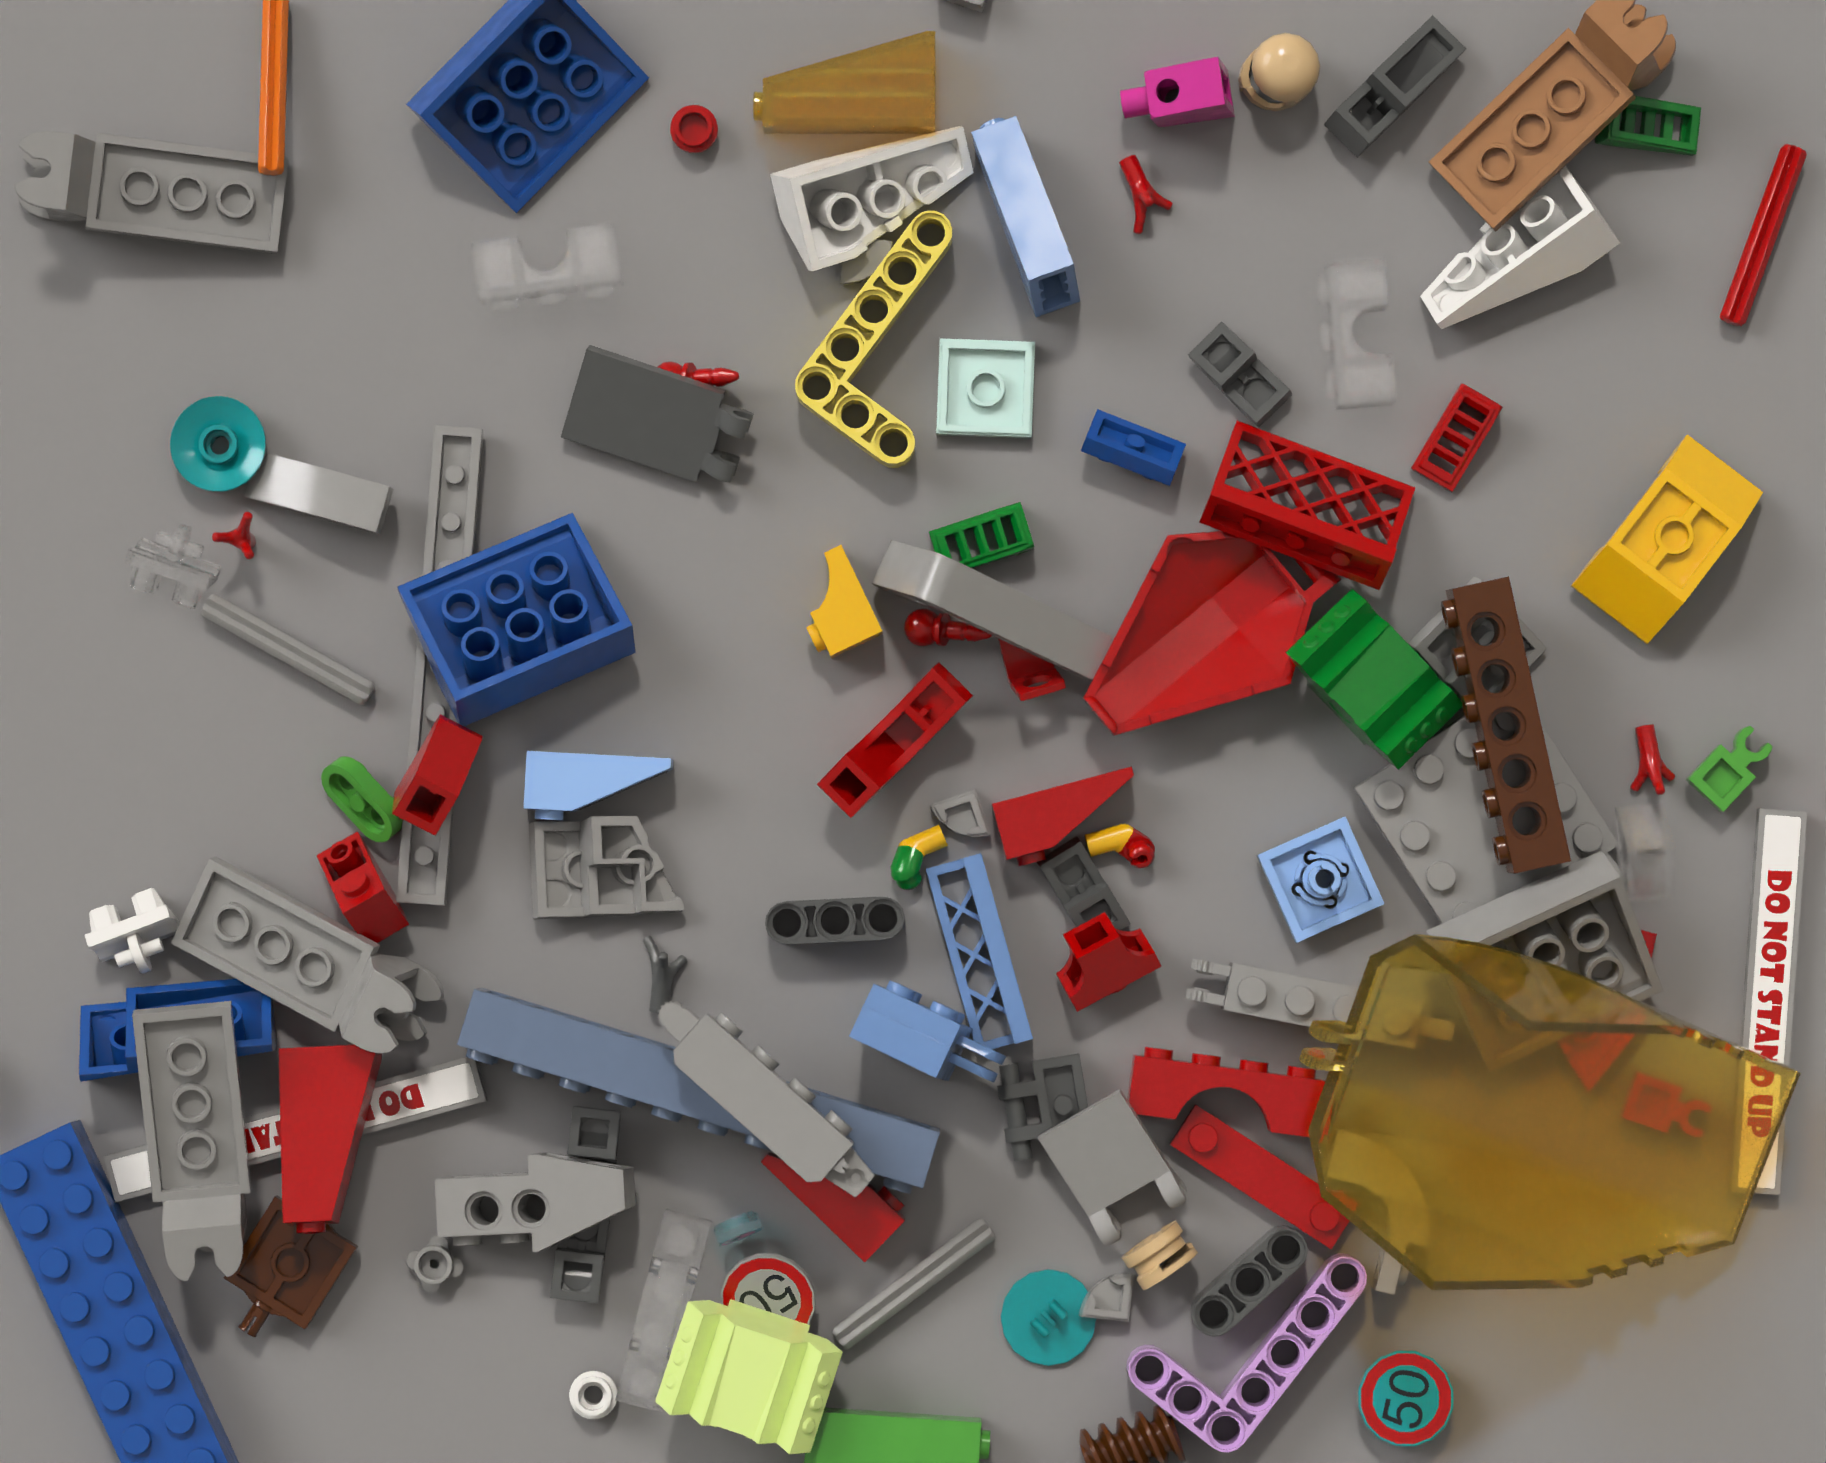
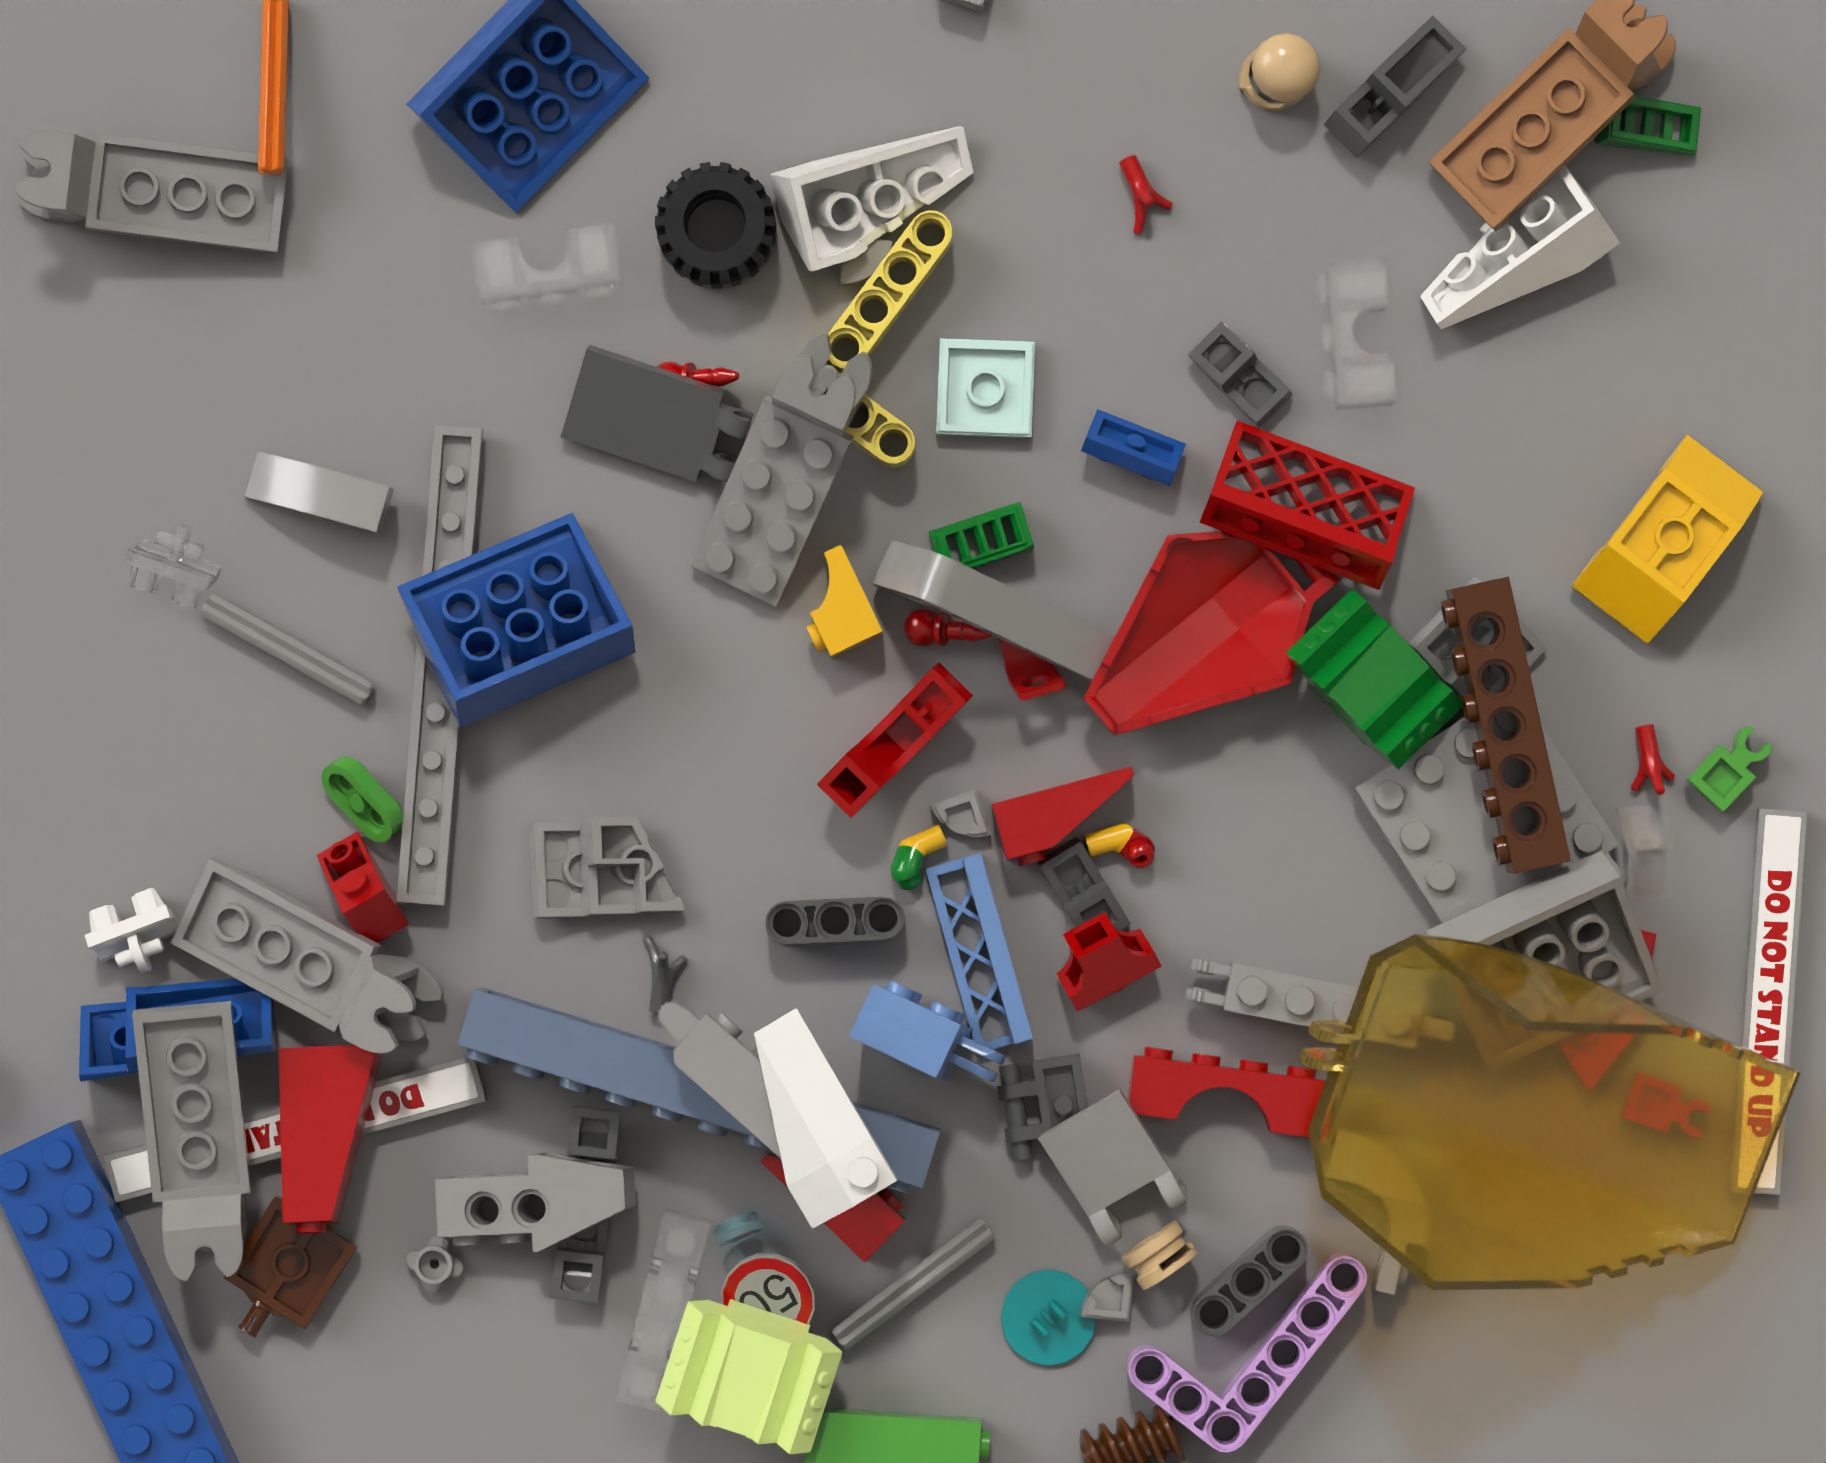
teal dish [170,396,266,492] -> none
red bar [212,512,256,560] -> none
red slope [392,714,483,836] -> none
light blue slope [524,751,673,821] -> none
white plate [569,1370,618,1419] -> none
red plate [670,105,718,153] -> none
clear yellow slope [753,31,935,134] -> none
slope [971,116,1080,317] -> none
dark pink torso [1120,57,1235,127] -> none
red plate [1169,1104,1357,1249] -> none
light blue plate [1257,816,1384,943] -> none
piece [1358,1350,1453,1446] -> none
red slope [1411,383,1503,493] -> none
red axle [1720,144,1807,326] -> none
none -> black tyre [655,162,777,289]
none -> light grey hinge [690,333,872,607]
none -> white wedge [754,1008,897,1229]

